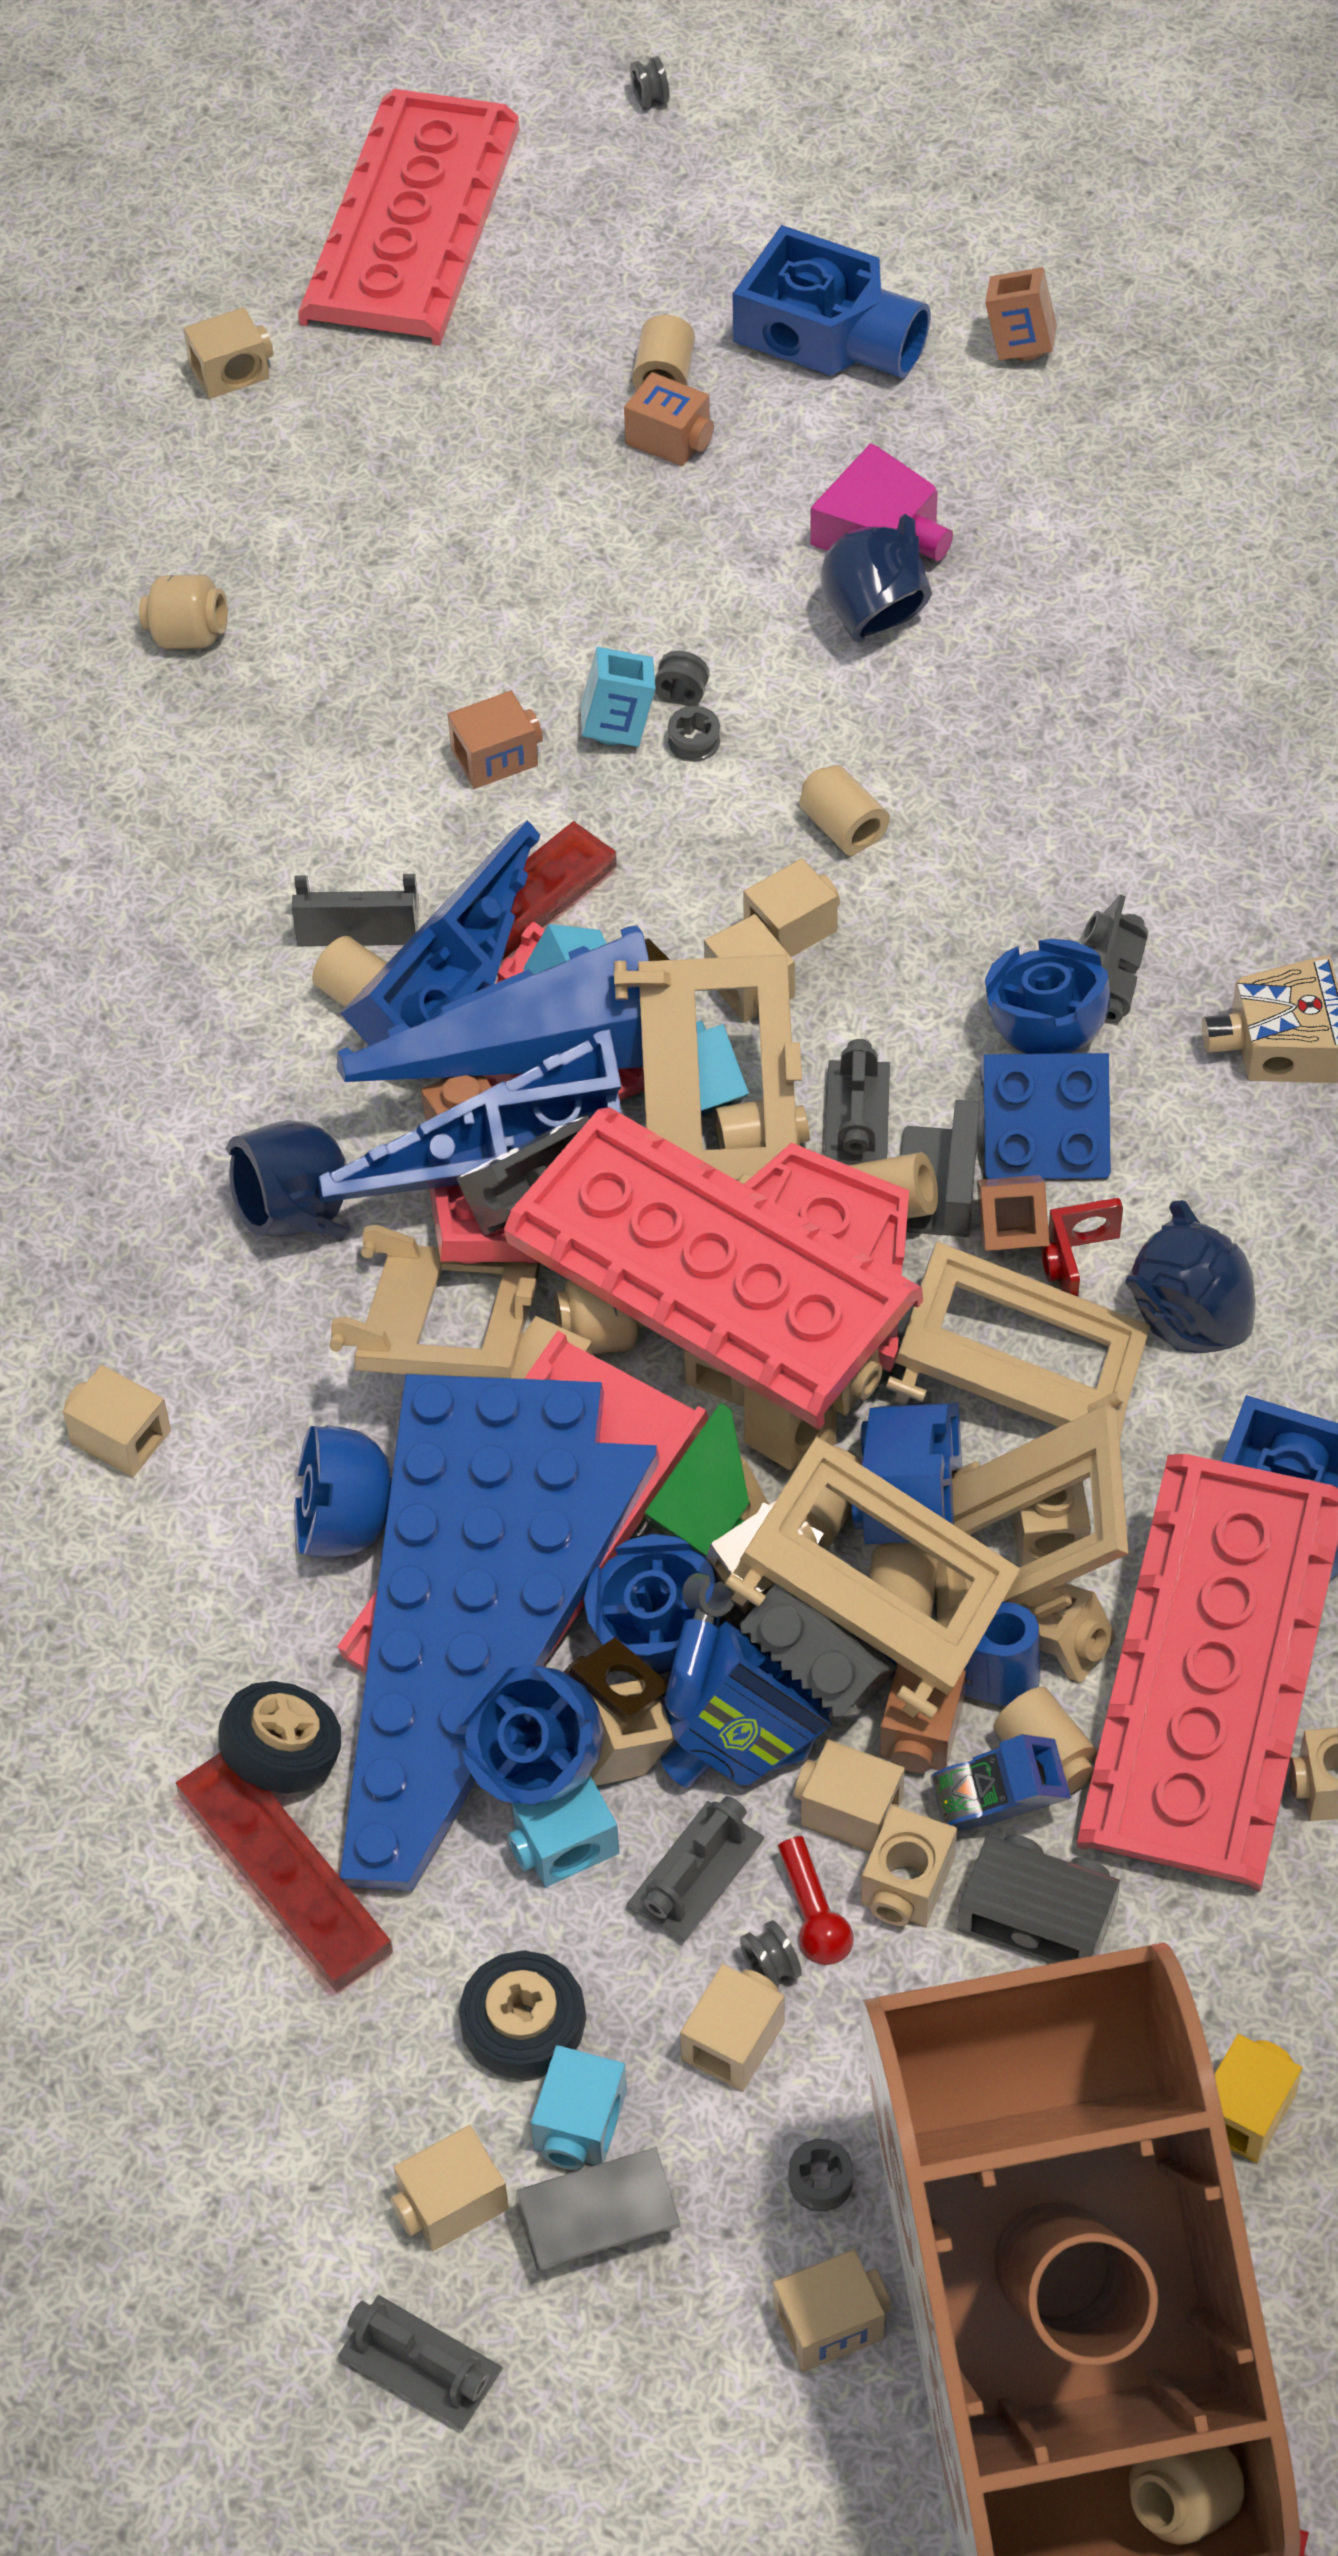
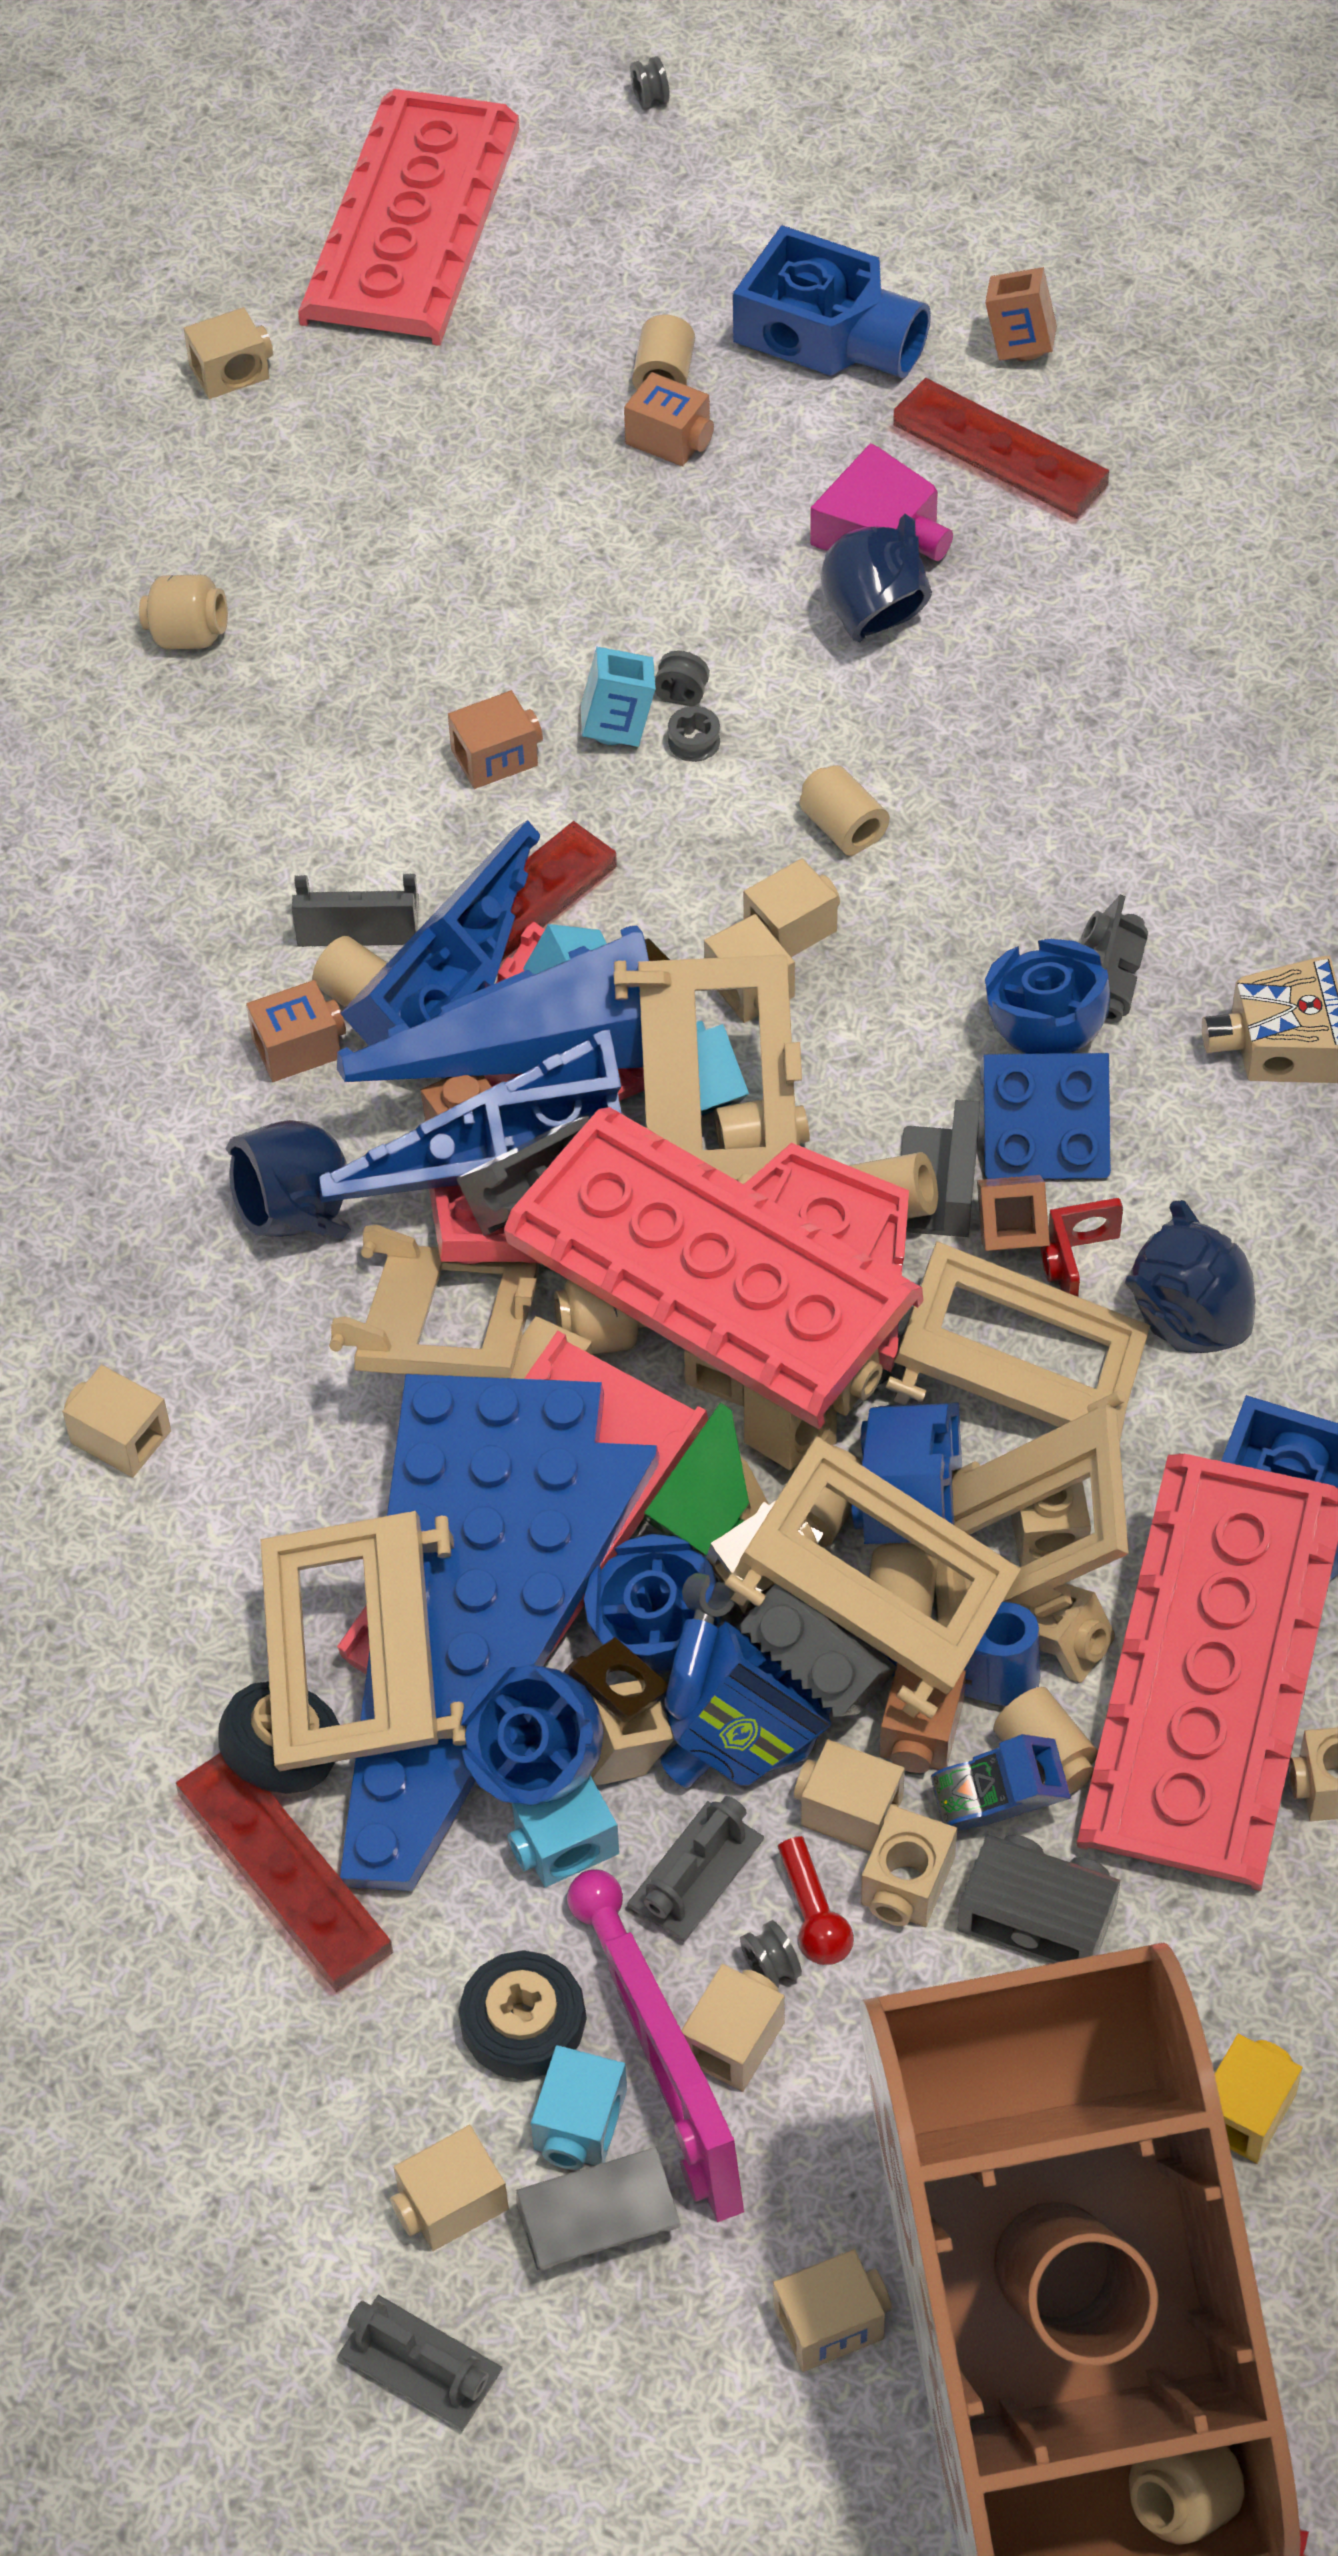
blue cylinder [294,1425,392,1559] -> none
dark grey bush [788,2139,853,2212] -> none
dark grey hinge [825,1039,890,1165] -> none
none -> nougat brick [246,980,346,1082]
none -> tan piece [260,1511,467,1771]
none -> dark pink plate [567,1869,744,2223]
none -> clear red plate [893,377,1110,519]

